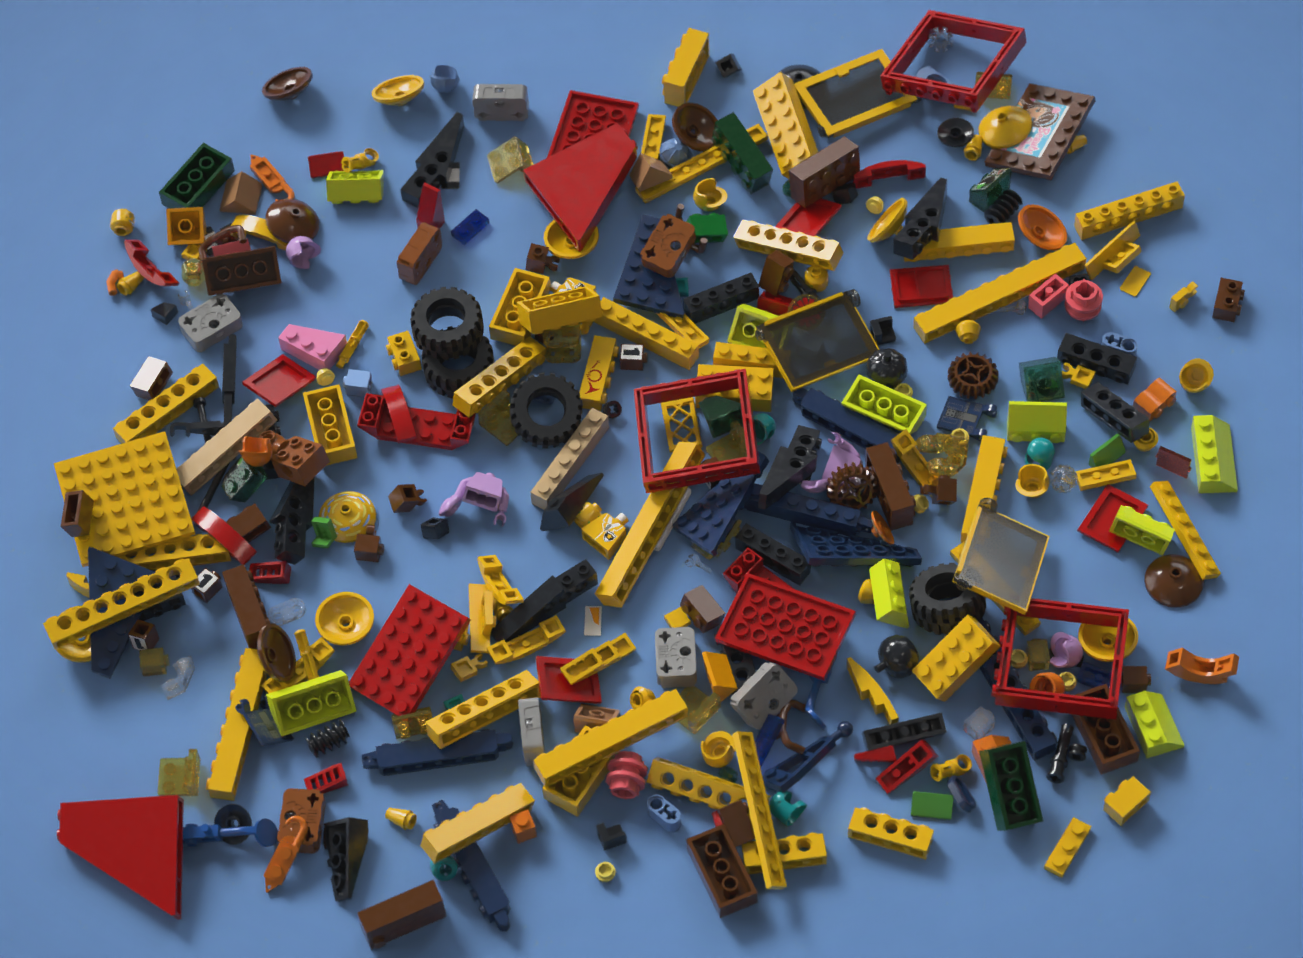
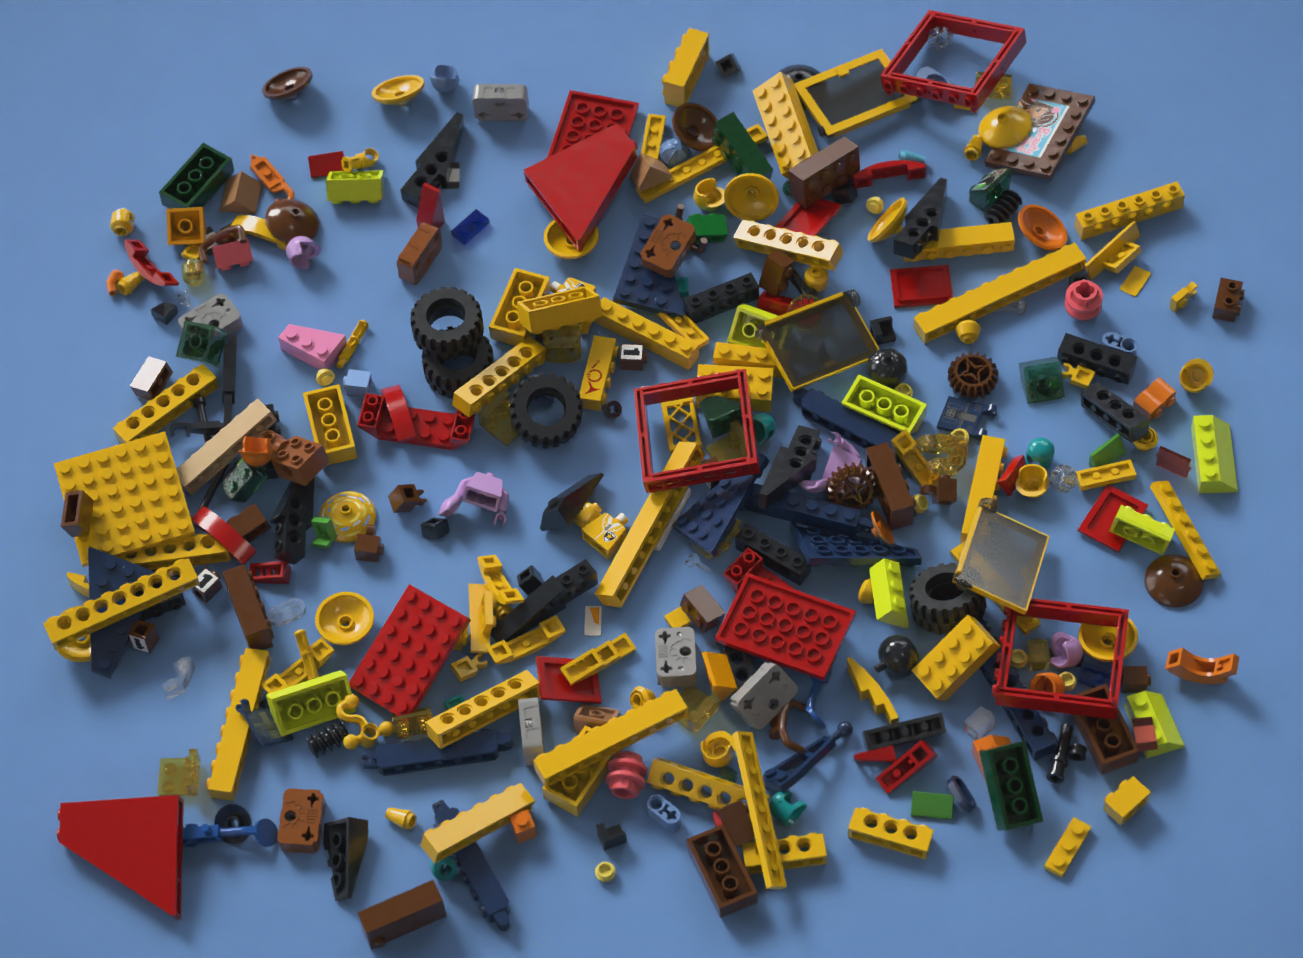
clear yellow brick [139,647,170,676] -> none
reddish brown brick [201,246,282,296] -> none
red piece [242,354,316,407] -> none
reddish brown dish [257,624,296,682] -> none
orange plate [263,816,308,893] -> none
red slope [304,763,348,794] -> none
yellow brick [385,330,422,376] -> none
clear yellow bracket [487,136,533,183] -> none
reddish brown brick [525,243,560,274] -> none
tan brick [530,408,609,510] -> none
clear blue tile [755,714,785,768] -> none
yellow connector [930,754,972,782] -> none
black dish [937,118,974,147] -> none
neon yellow slope [1007,401,1067,443] -> none
coral brick [1028,274,1069,319] -> none
none -> clear green slope [176,321,228,367]
none -> yellow piece [336,694,394,750]
none -> black slope [517,565,543,594]
none -> yellow dish [724,173,779,221]
none -> medium azure cone [898,150,925,164]
none -> red slope [997,455,1026,496]
none -> clear red sticker [1132,717,1158,751]

